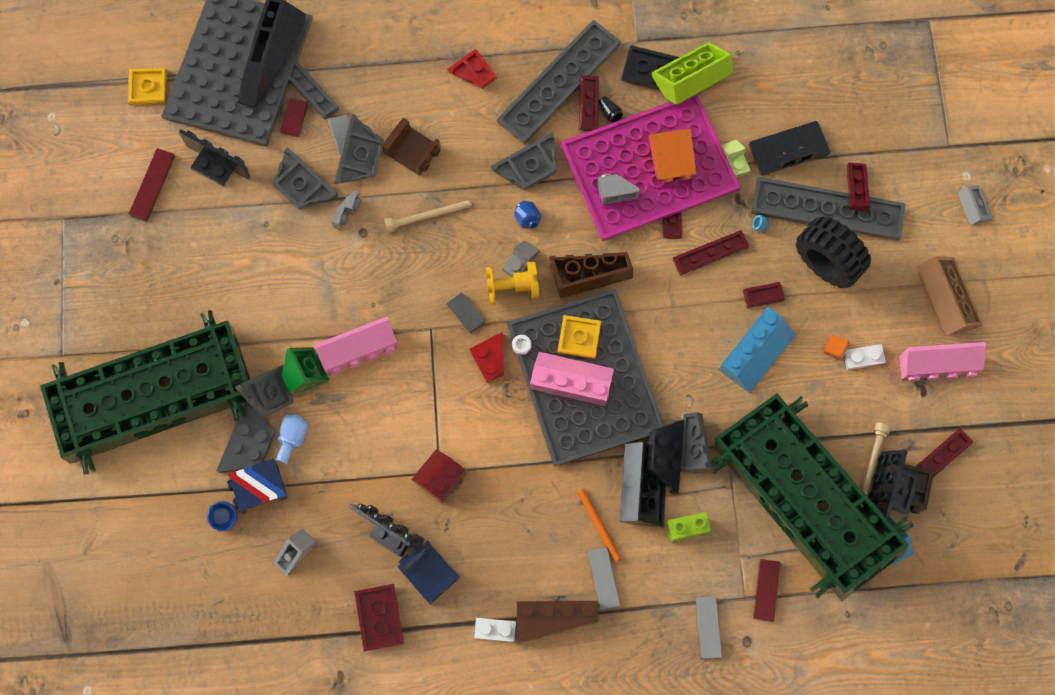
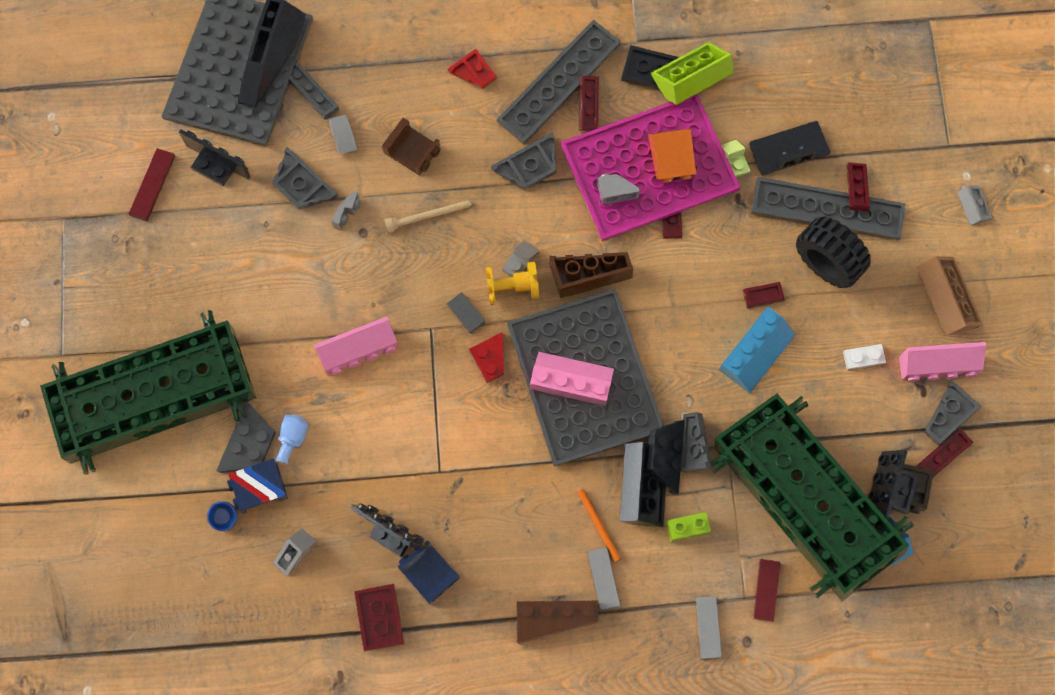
yellow tile [128,68,167,105] -> none
dark grey wing [235,365,293,417] -> none
dark red tile [280,98,308,137] -> none
green slope [282,347,329,393] -> none
dark grey wing [334,114,384,184] -> none
dark red slope [411,450,466,504] -> none
white plate [474,618,516,642] -> none
white tile [512,335,531,355] -> none
blue head [514,201,542,229] -> none
yellow tile [557,315,601,359] -> none
black cone [599,96,623,123] -> none
dark red tile [673,230,749,276] -> none
medium azure hinge [753,215,769,231] -> none
orange tile [823,335,850,359] -> none
tan piece [862,423,891,497] -> none
none -> dark grey wing [924,380,981,446]

